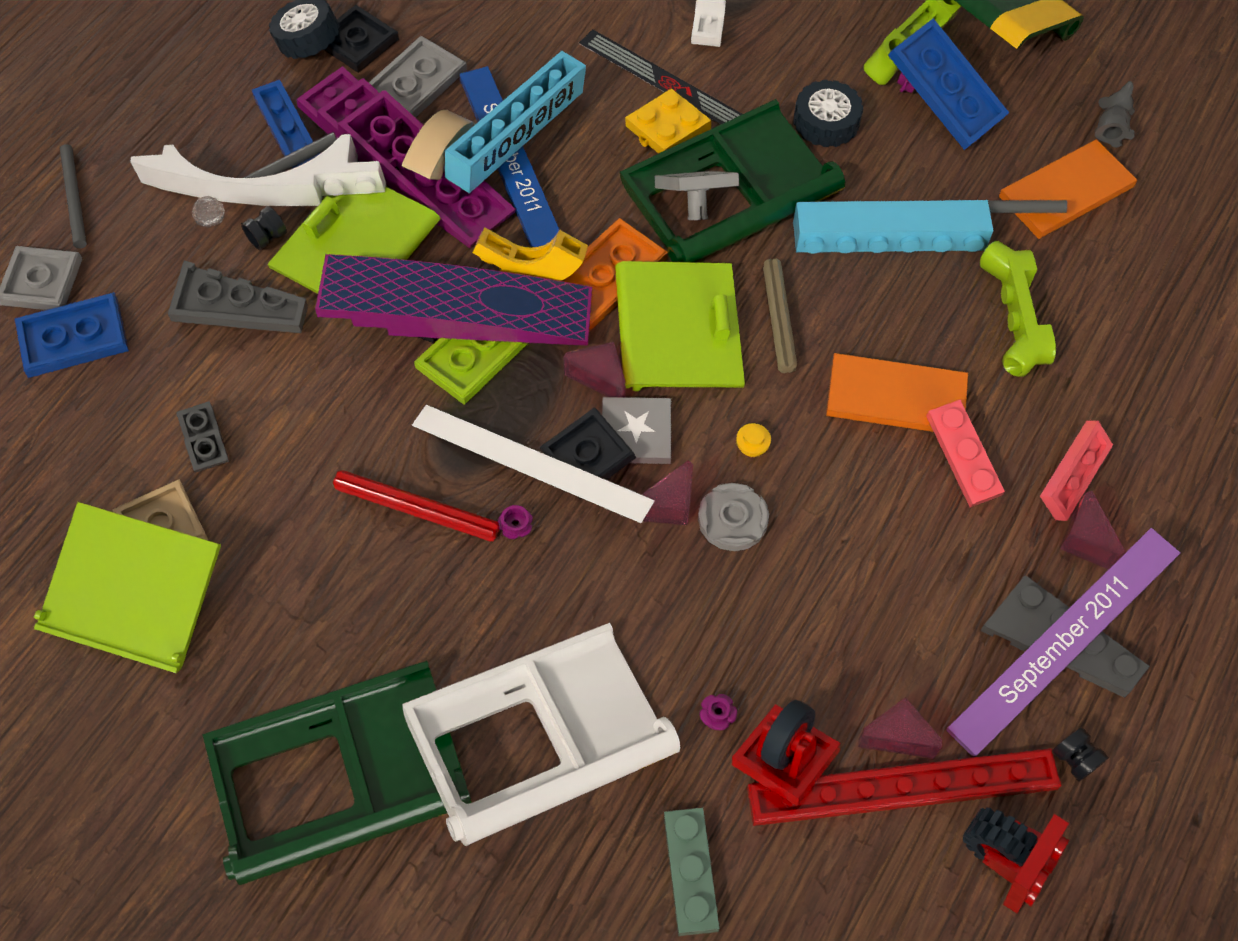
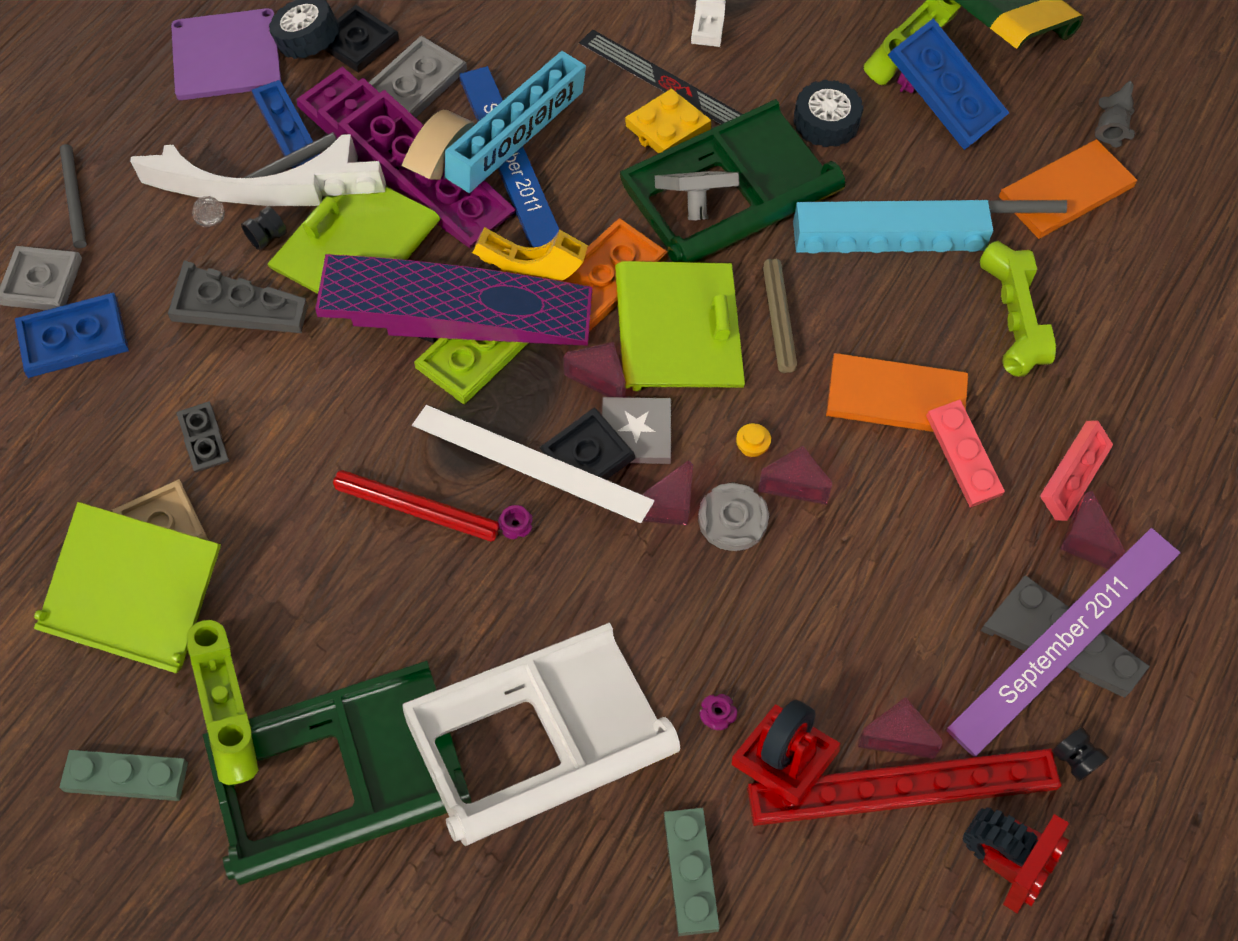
none -> sand green plate [59,750,188,801]
none -> medium lavender piece [171,8,282,100]
none -> lime plate [186,620,259,785]
none -> clear pink slope [758,445,832,505]

